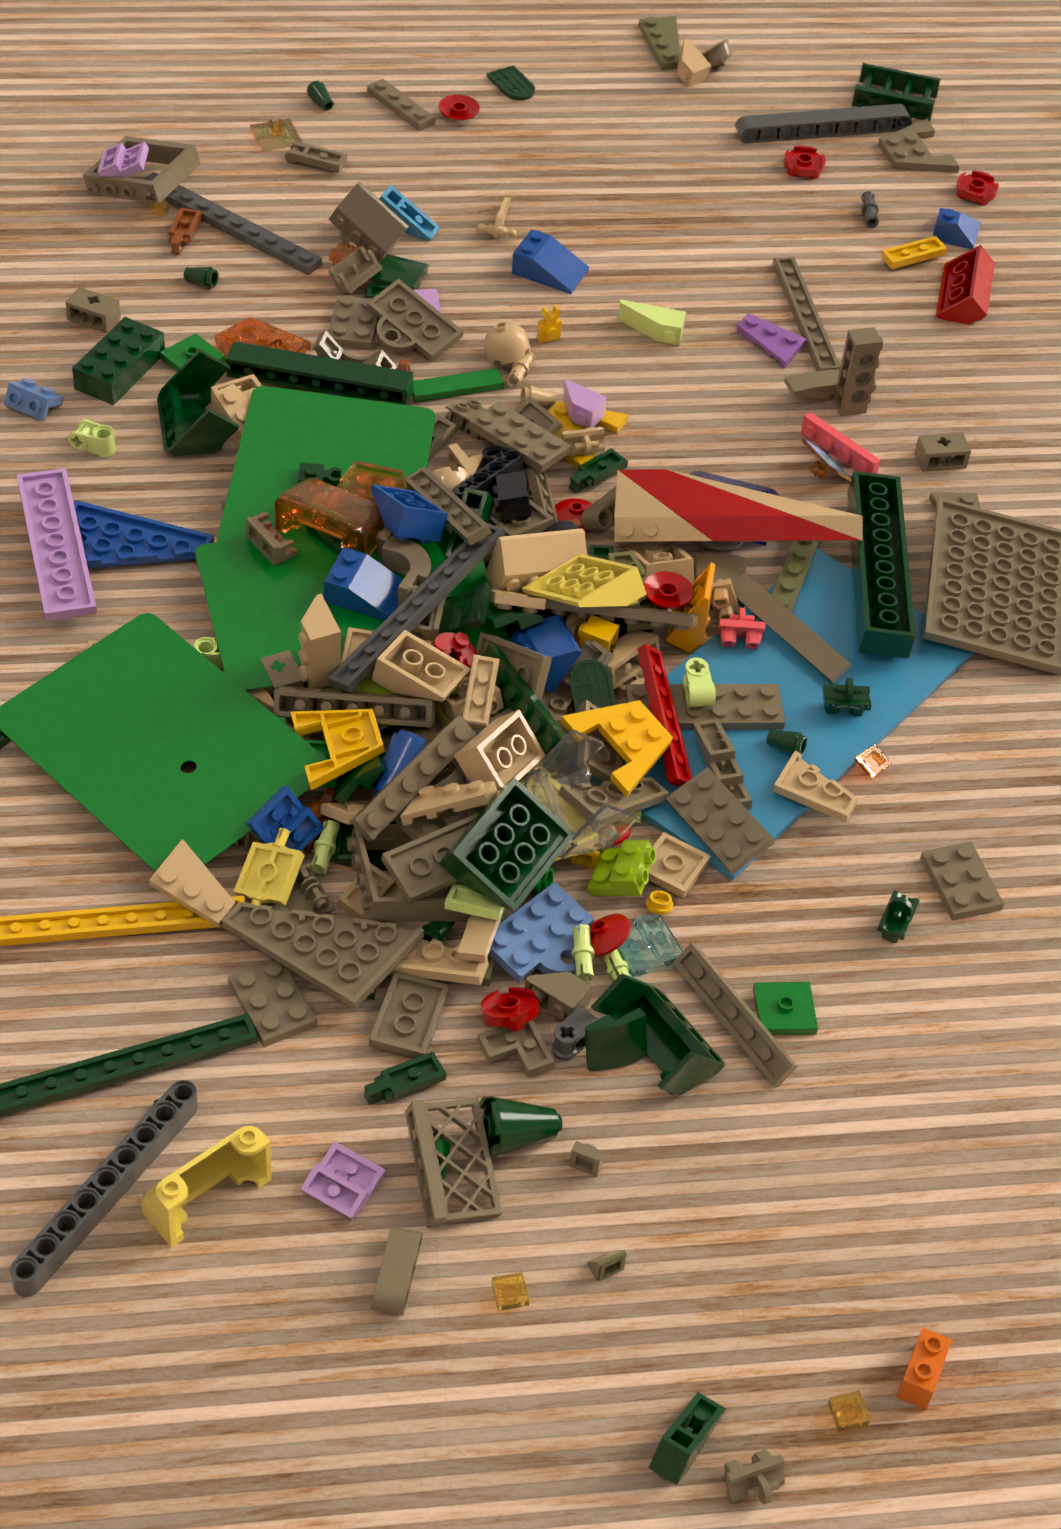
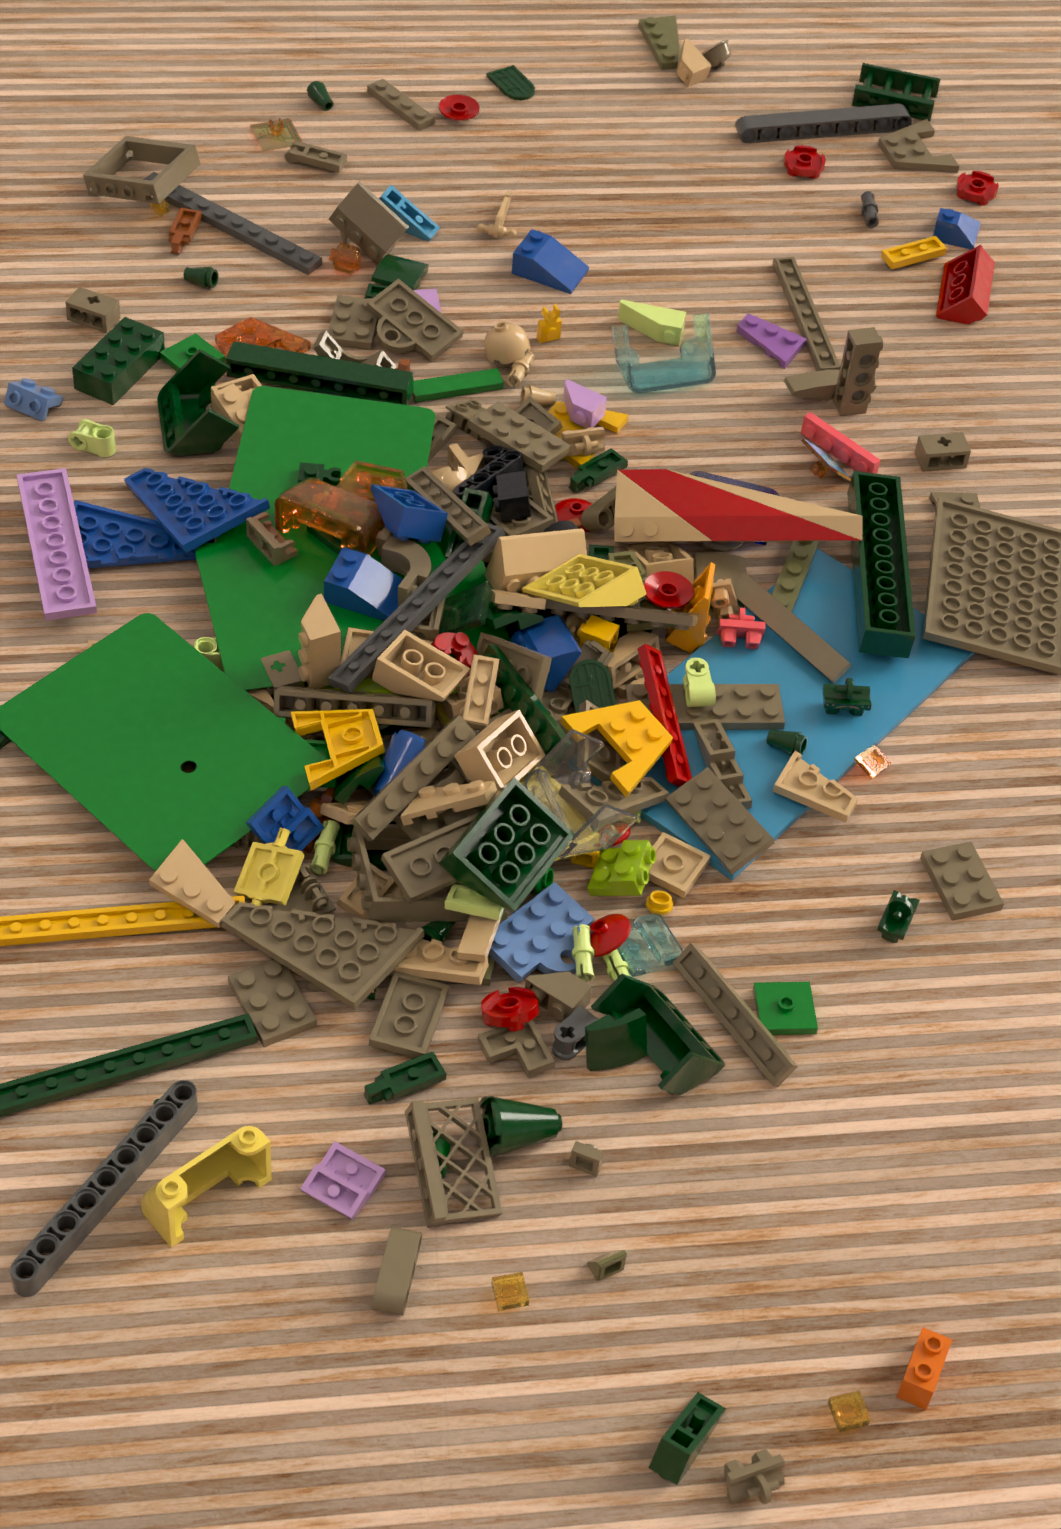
lavender slope [97,141,149,177] -> none
dark tan hinge [328,246,383,294] -> none
none -> blue wing [124,468,271,553]
none -> clear light blue windscreen [612,313,716,393]

